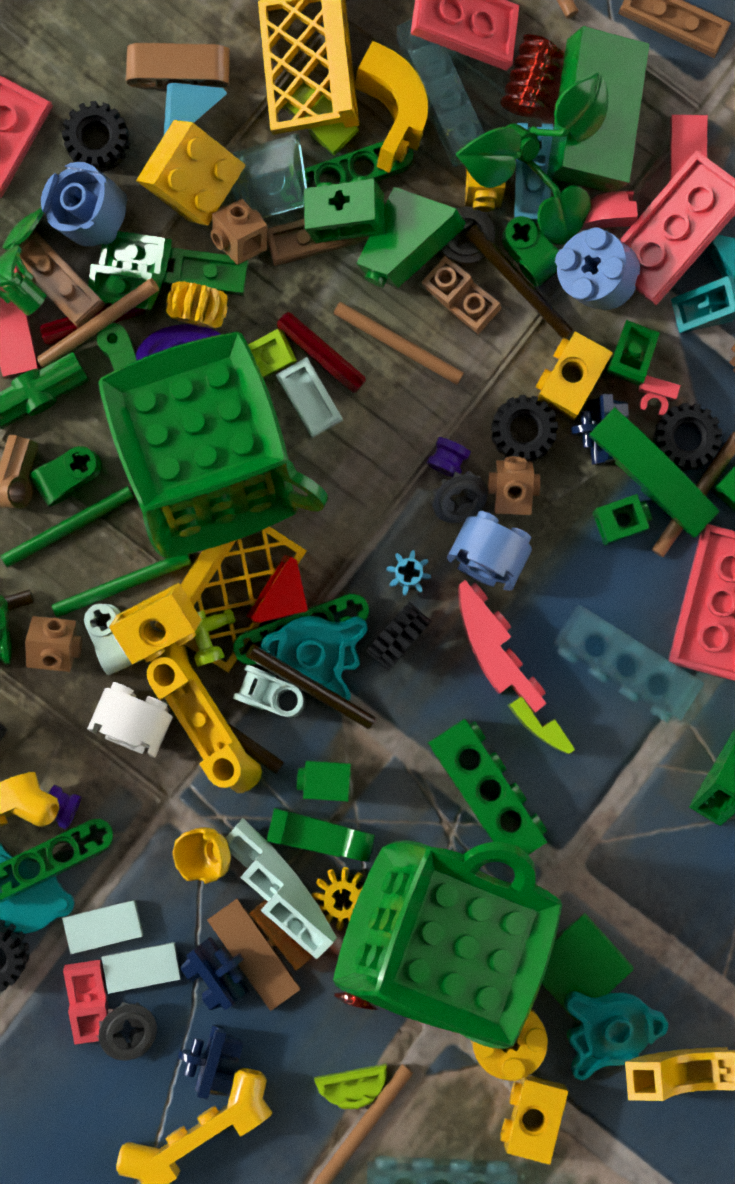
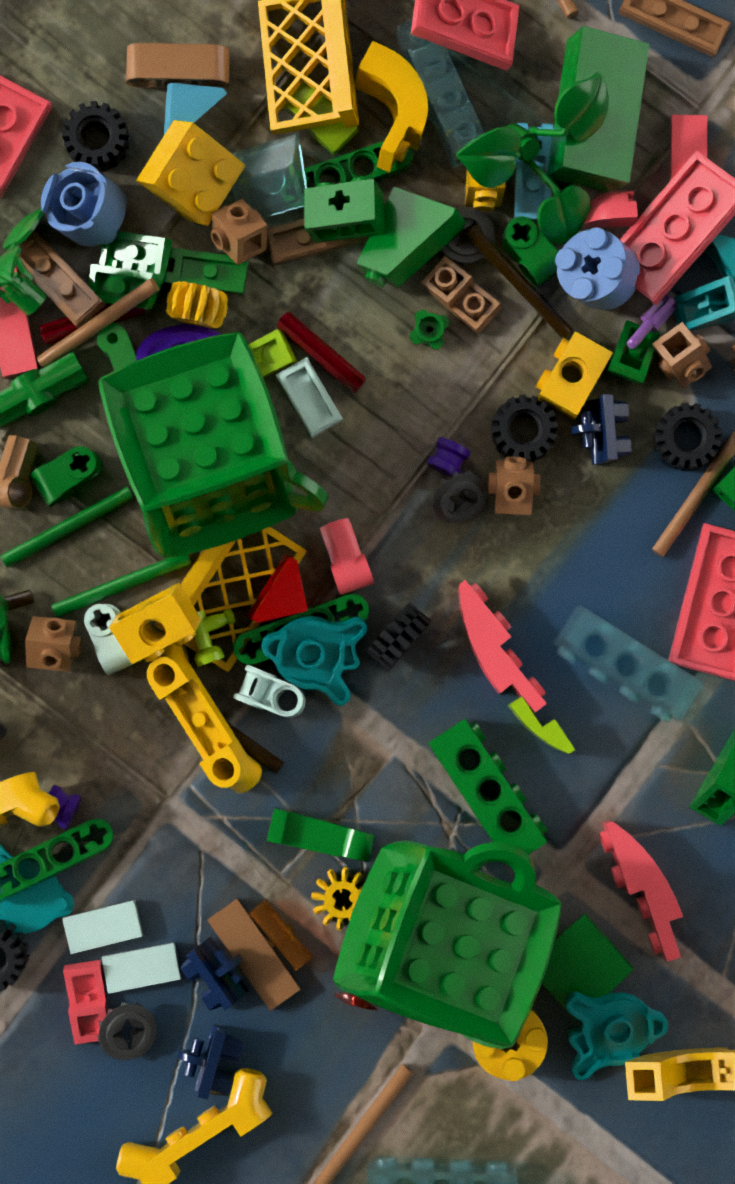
white brick [87,682,173,758] -> none
yellow hair [172,827,231,884] -> none
light aqua slope [226,818,337,959] -> none
dark brown bar [246,644,375,729] -> none
green brick [297,760,351,802] -> none
lime tile [314,1063,387,1109] -> none
medium nougat bar [333,302,464,385] -> none
medium azure gear [386,550,431,596] -> none
medium blue brick [447,511,532,591] -> none
clear red piece [500,34,564,117] -> none
yellow brick [500,1075,568,1165] -> none
green slope [589,407,719,538] -> none
green brick [592,494,652,546] -> none
coral tile [638,375,681,416] -> none
none -> coral piece [319,518,375,596]
none -> green plate [409,310,449,350]
none -> coral slope [599,820,683,962]
none -> medium lavender axle [627,294,677,349]
none -> medium nougat brick [652,322,712,388]

